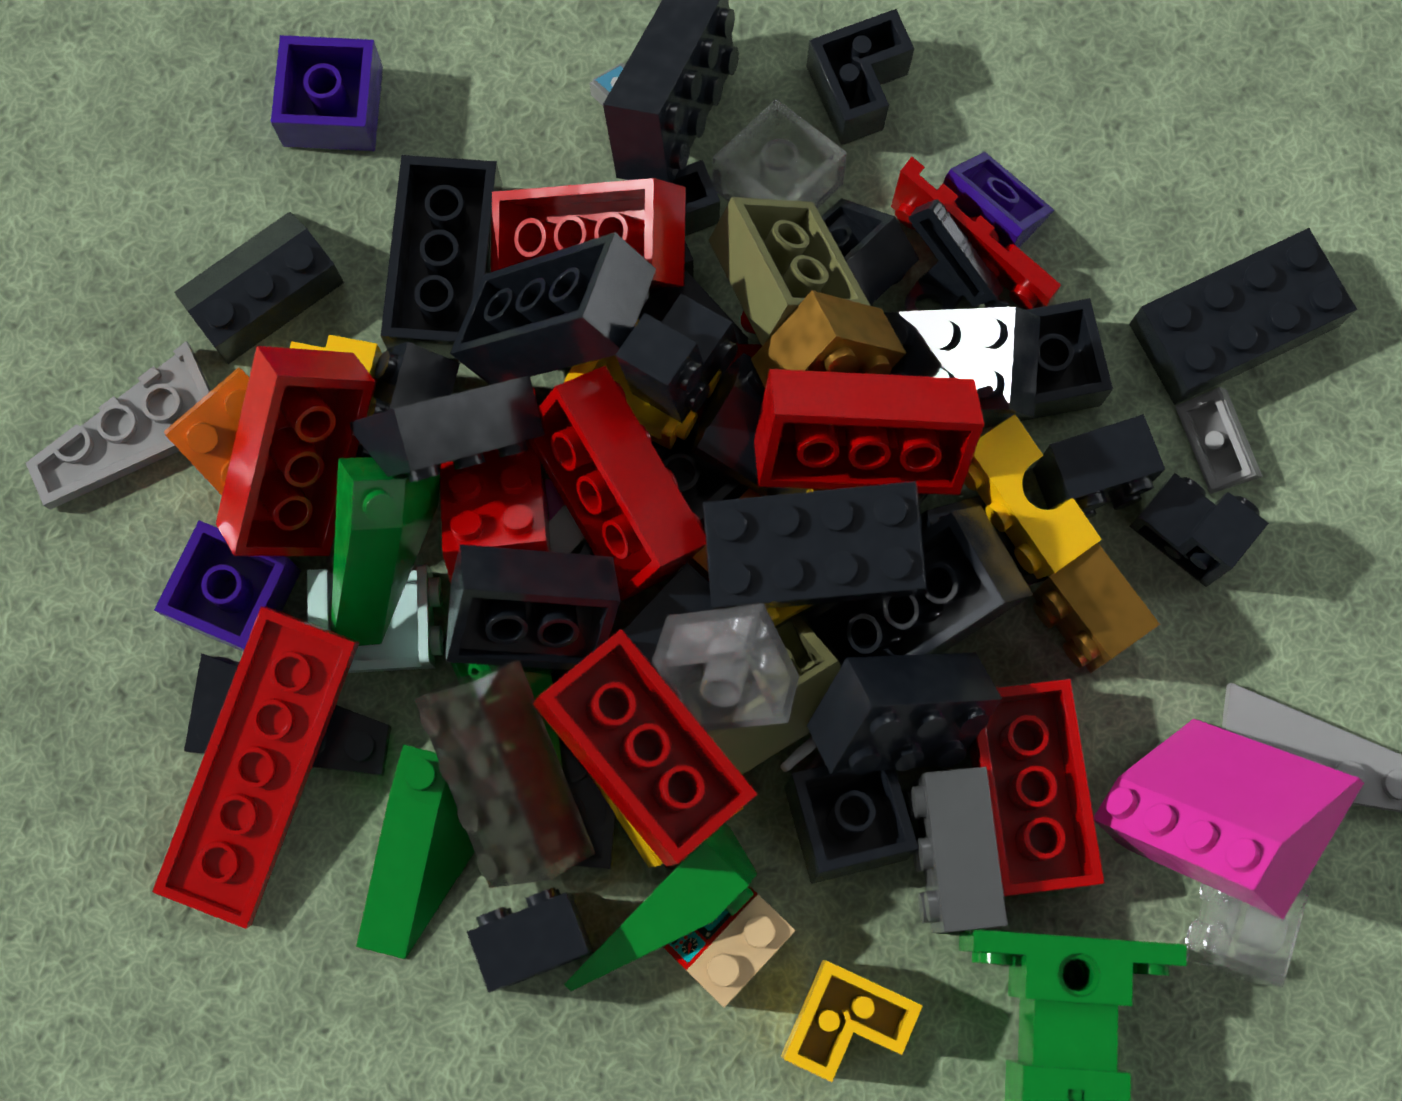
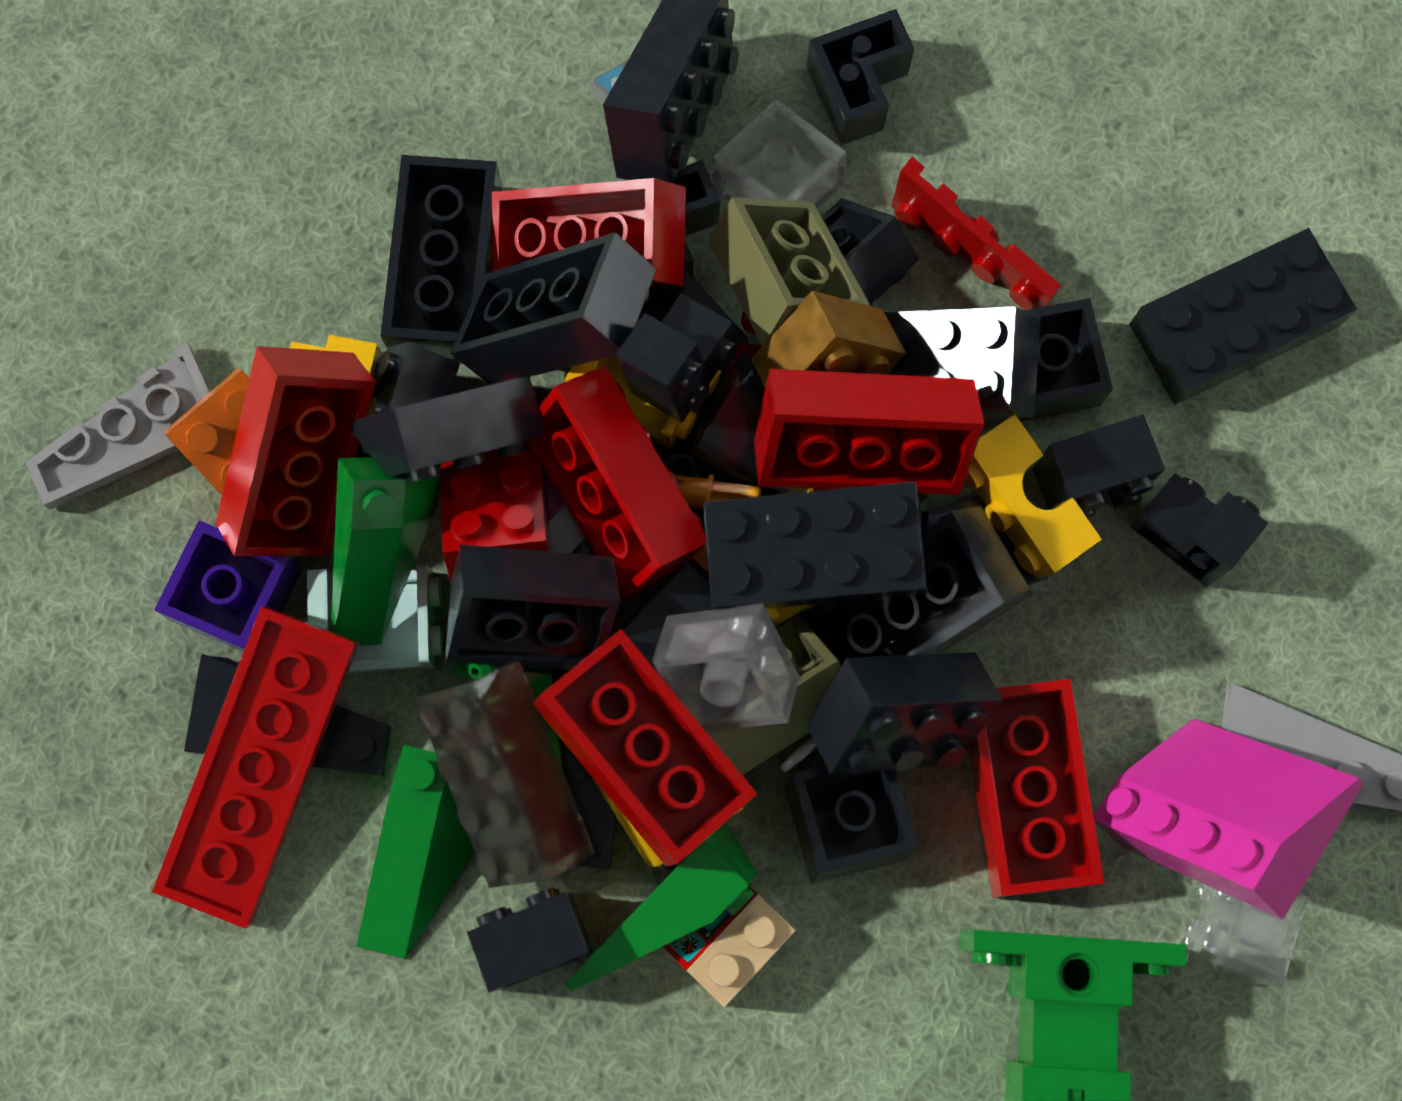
black slope [174,212,344,364] -> none
dark purple brick [271,35,383,151] -> none
yellow brick [781,960,923,1082] -> none
black piece [904,199,1011,311] -> none
dark grey brick [906,767,1008,933] -> none
dark purple slope [943,151,1054,248] -> none
pearl gold brick [1032,543,1160,673] -> none
light grey slope [1175,387,1263,494] -> none
none -> light orange axle [674,474,762,509]

